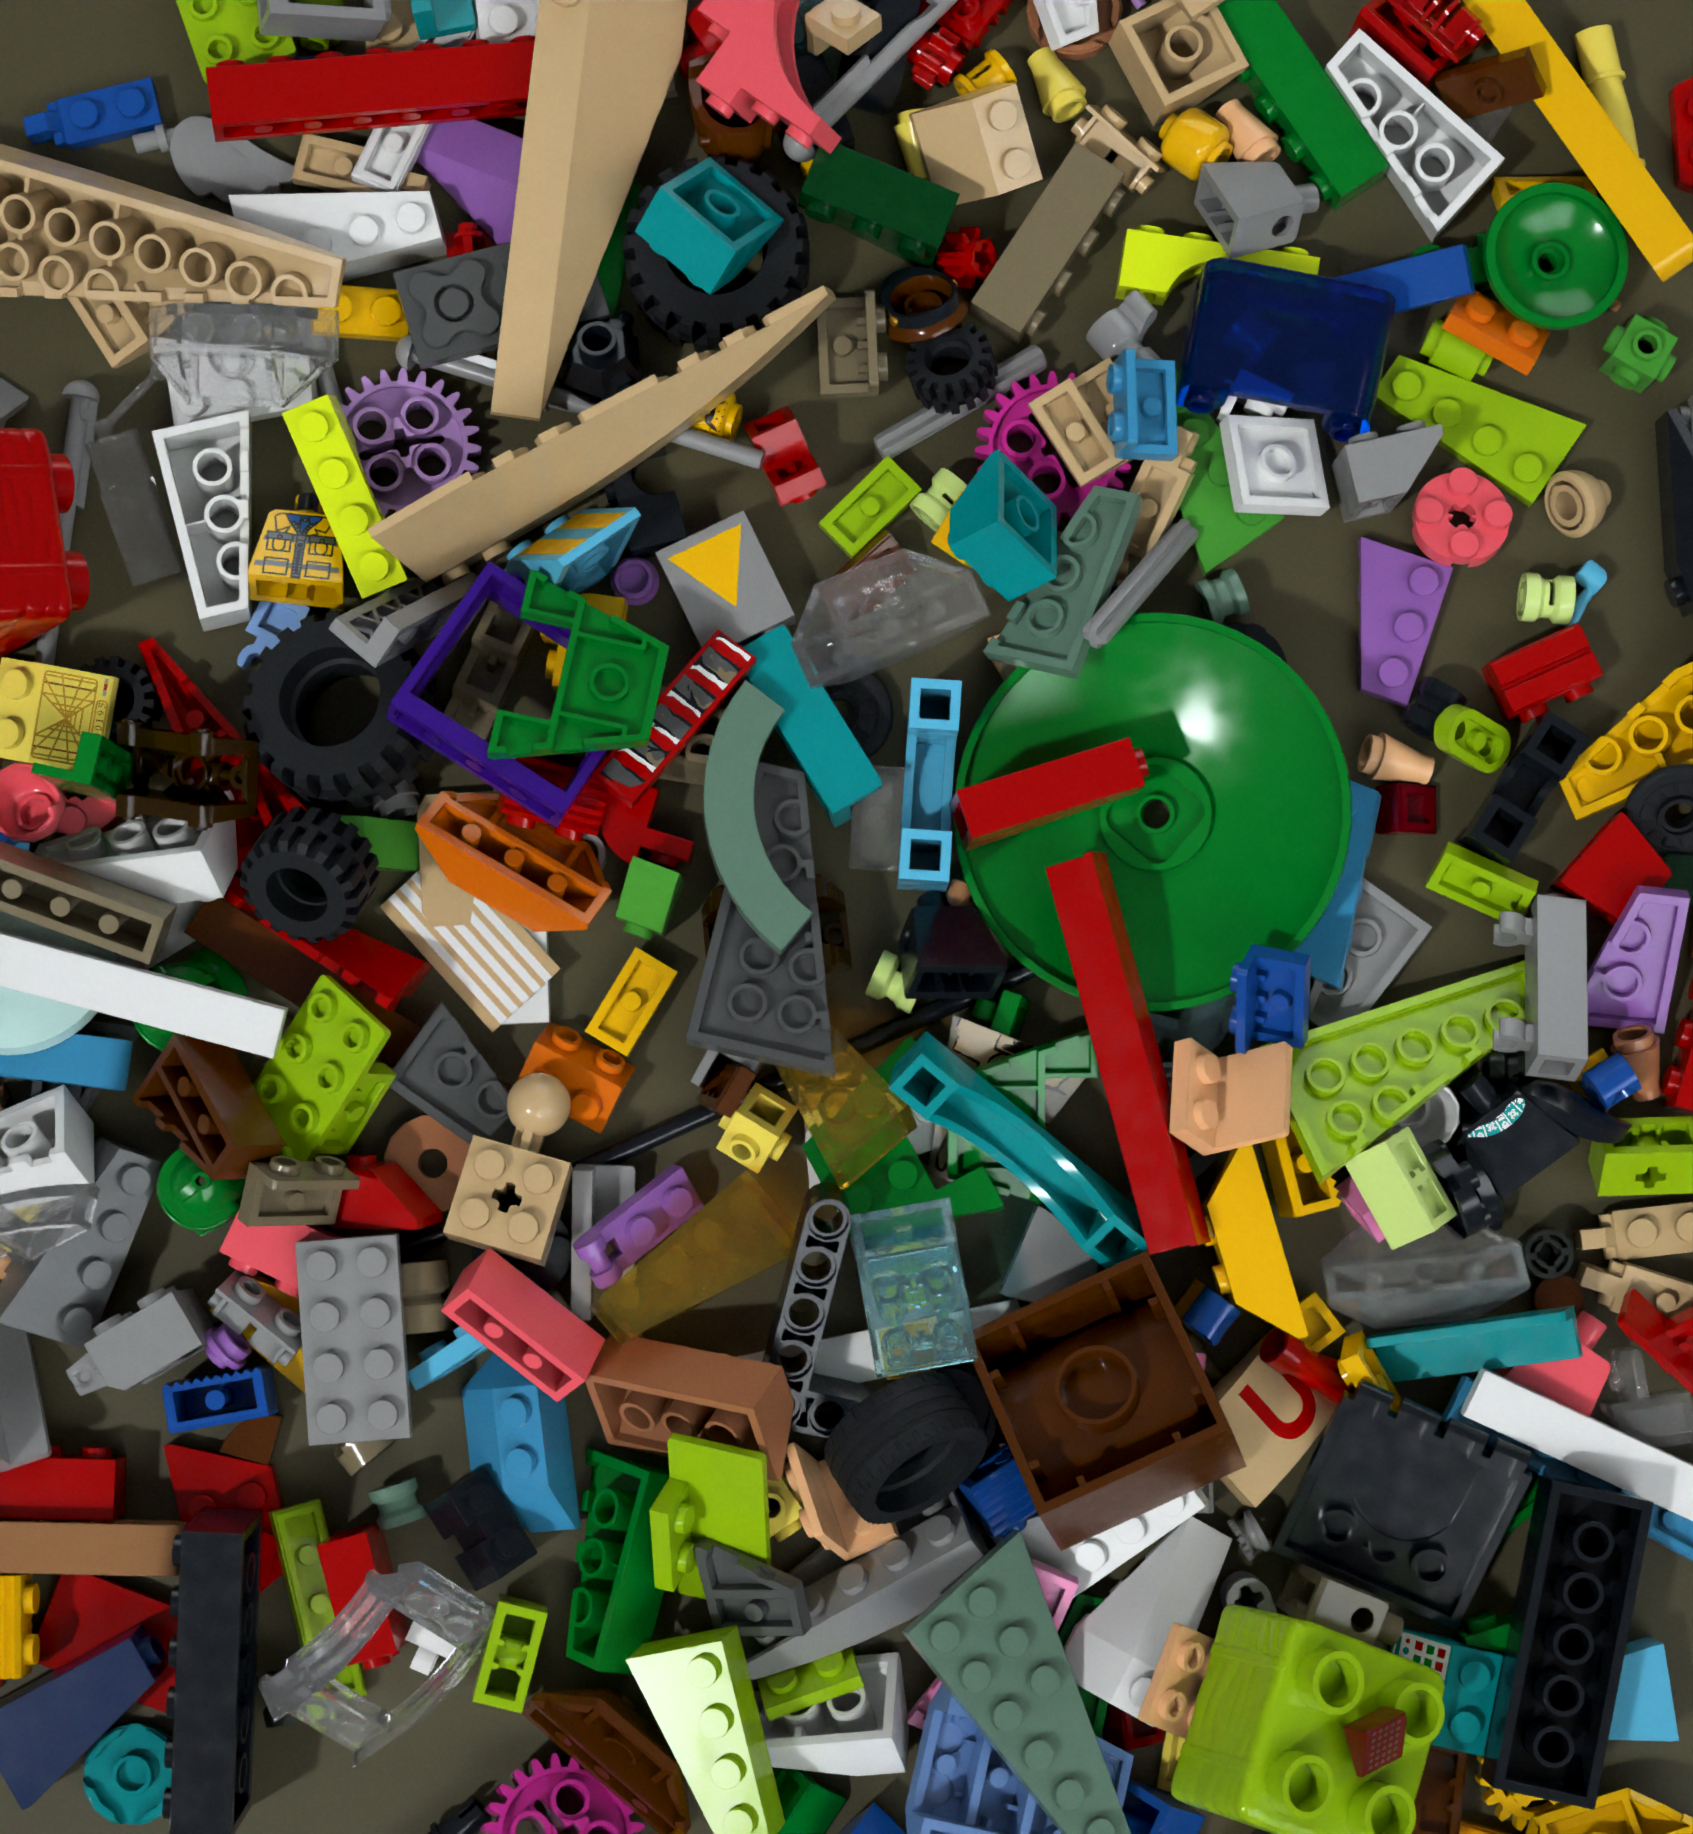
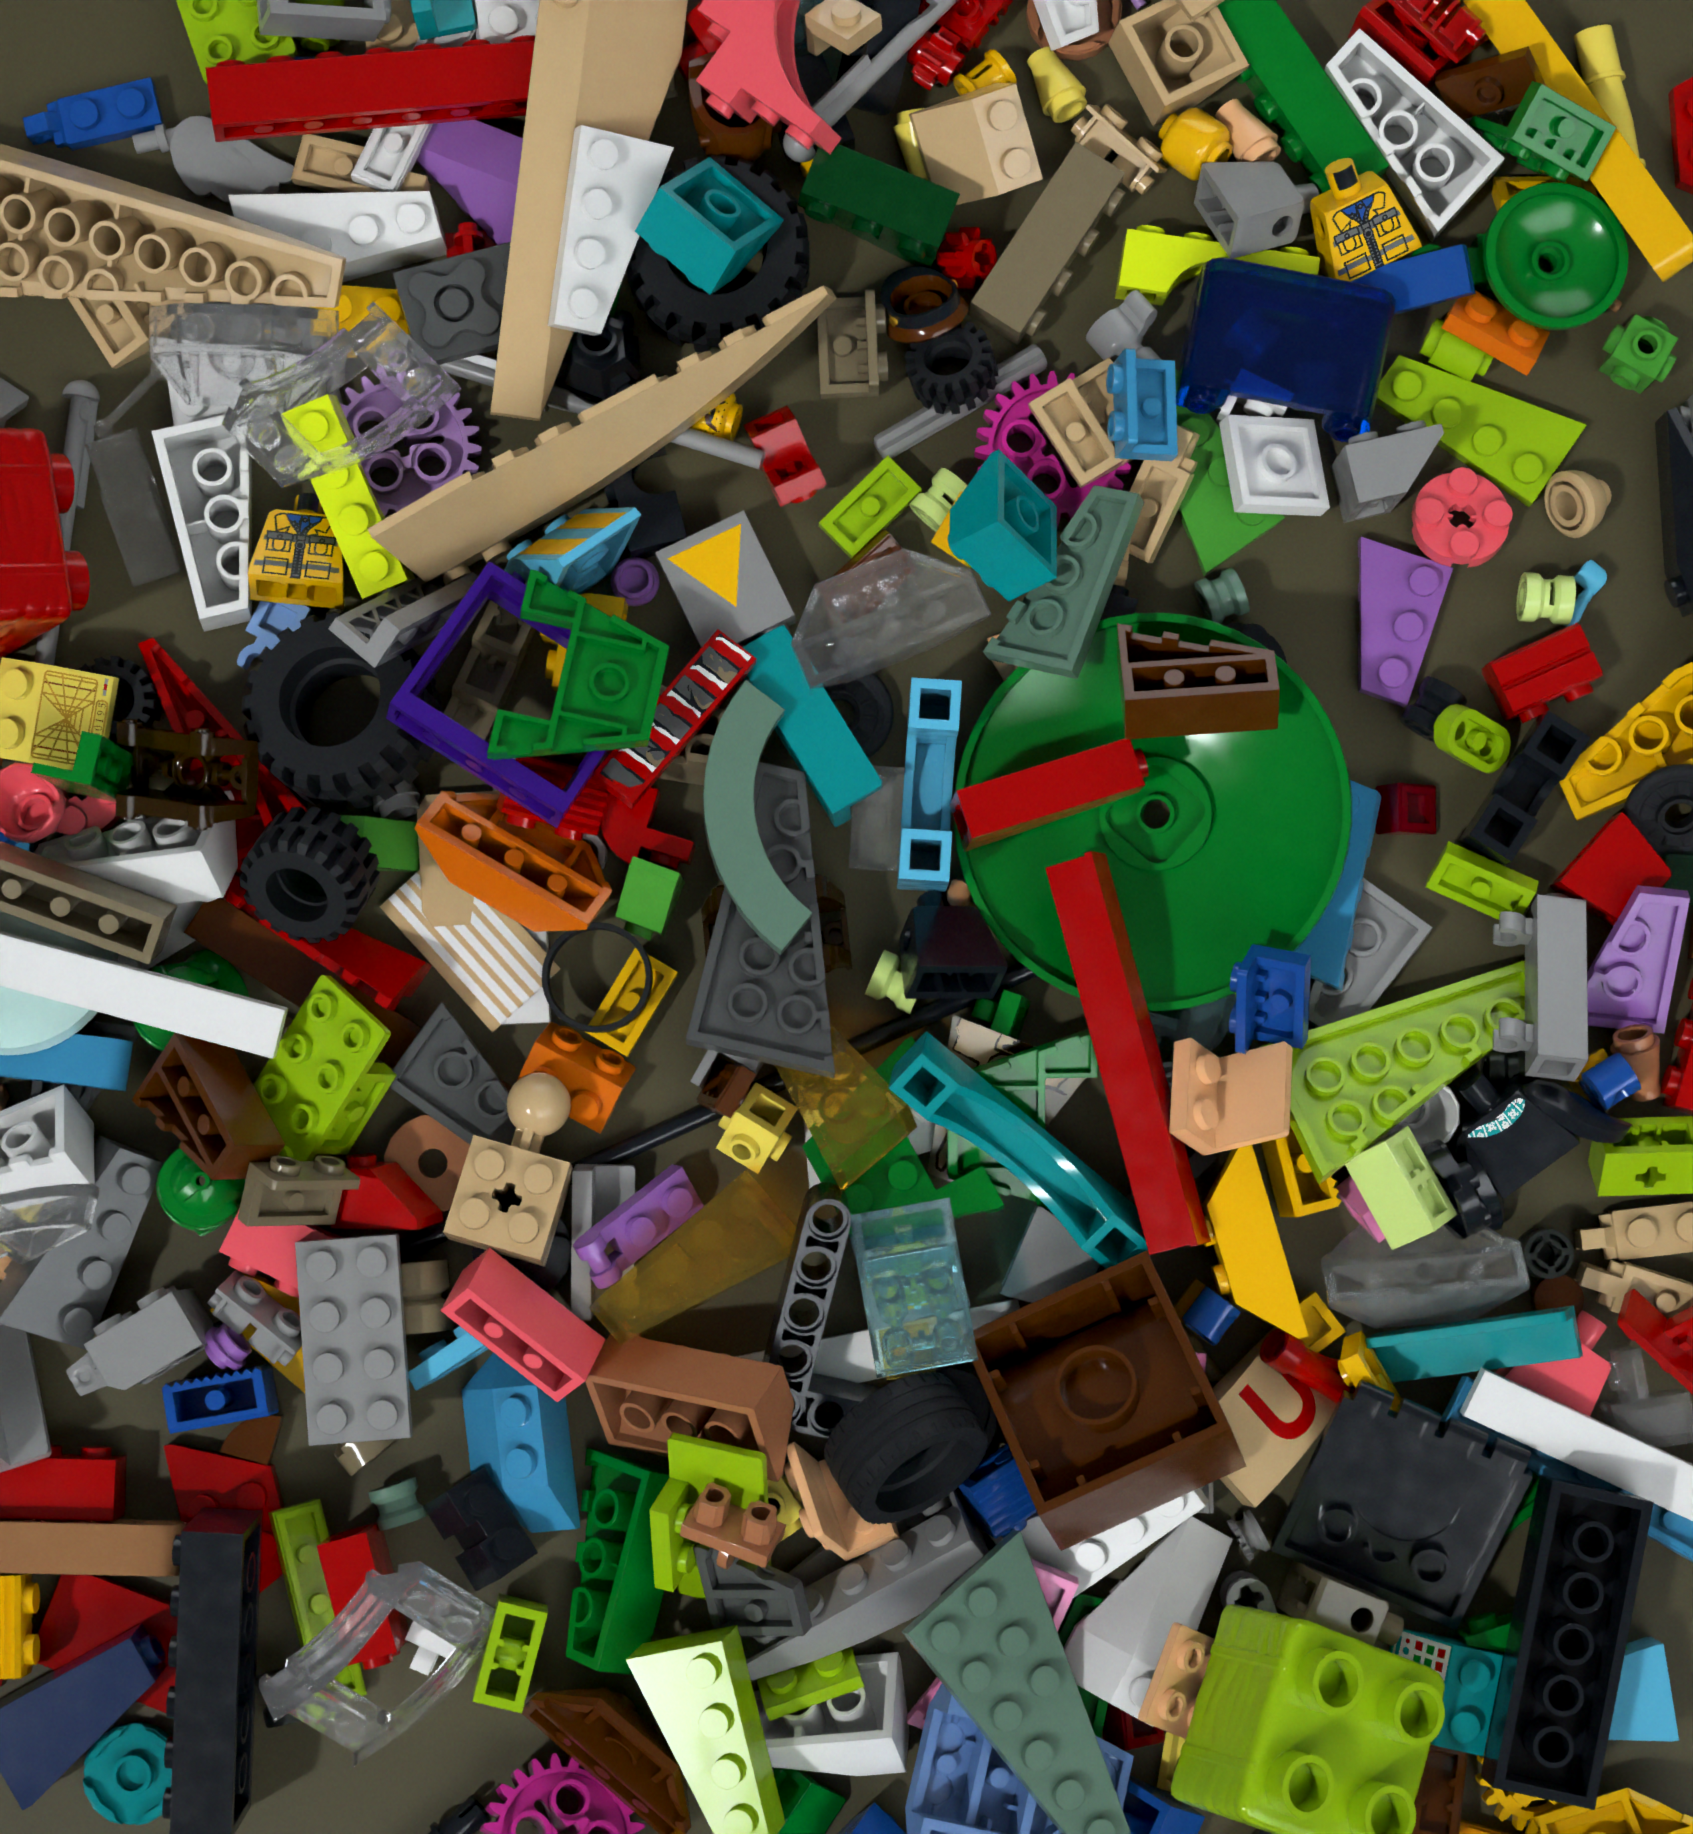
light grey axle [1082,519,1198,649] -> none
dark red slope [1343,1706,1407,1777] -> none
light nougat cone [1357,732,1435,785] -> none
none -> clear wedge [222,302,461,488]
none -> black tyre [542,922,653,1033]
none -> white wing [548,125,674,336]
none -> nougat hips [680,1482,786,1570]
none -> reddish brown wedge [1117,623,1280,740]
none -> yellow torso [1310,158,1422,288]
none -> green bracket [1468,81,1616,183]

